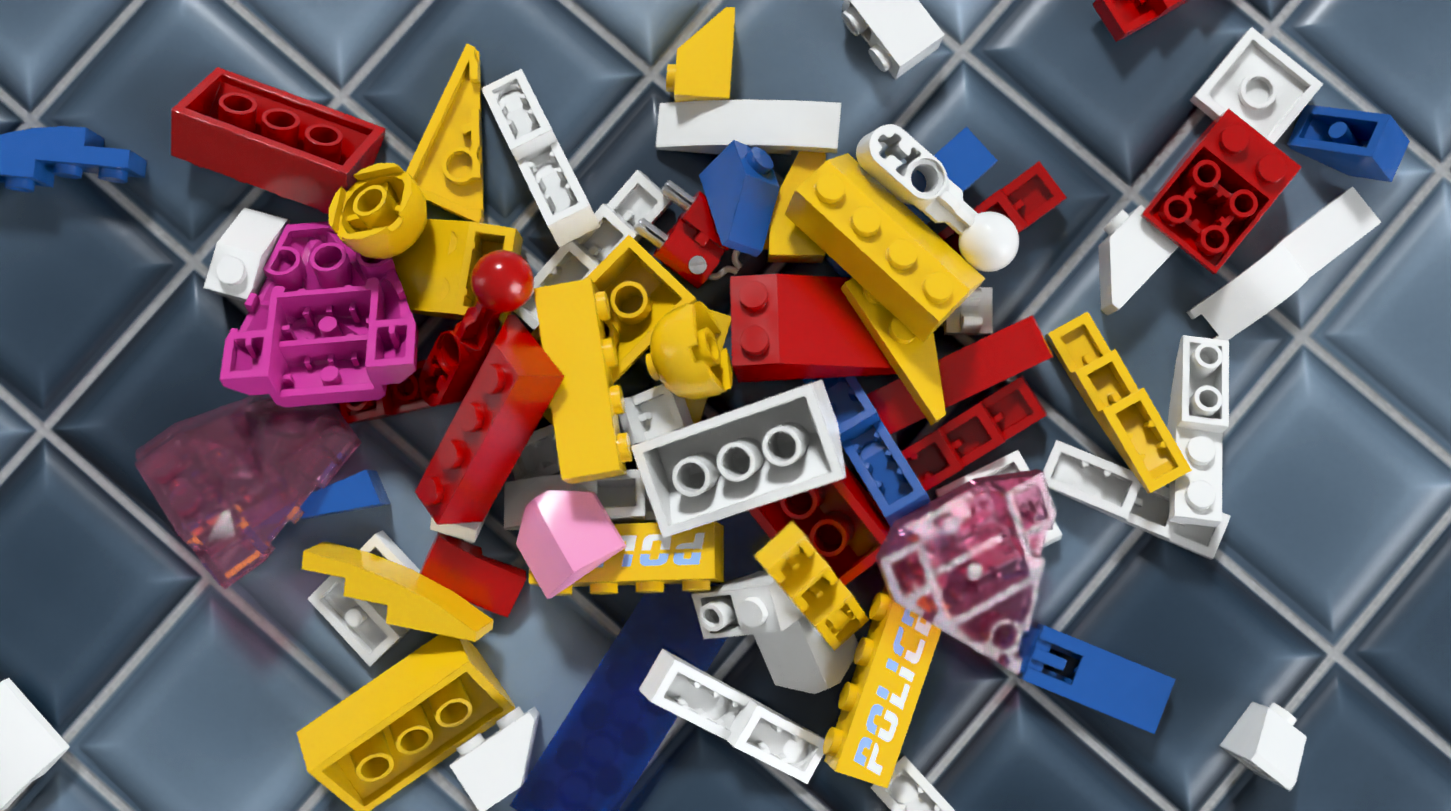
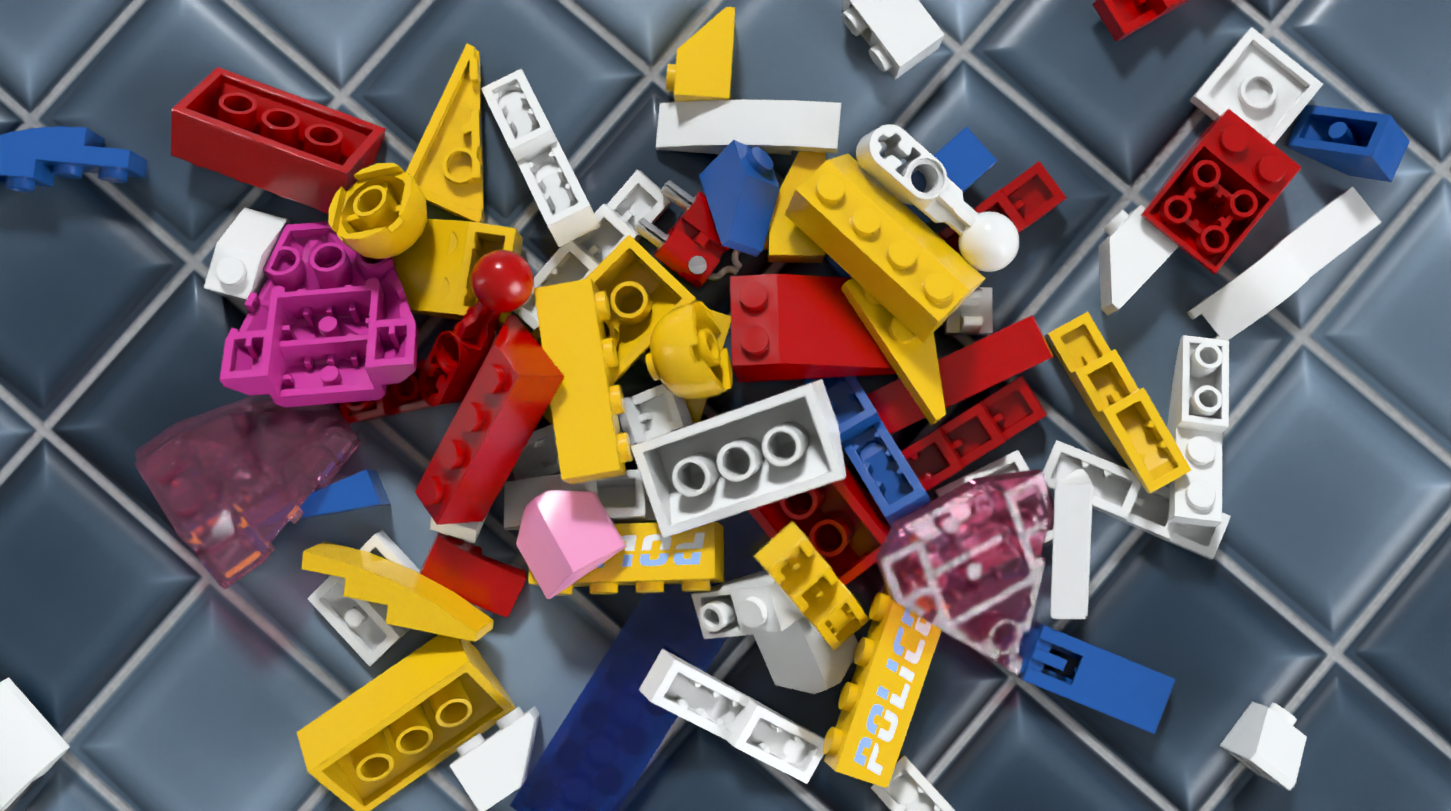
none -> white slope [1050,469,1093,619]

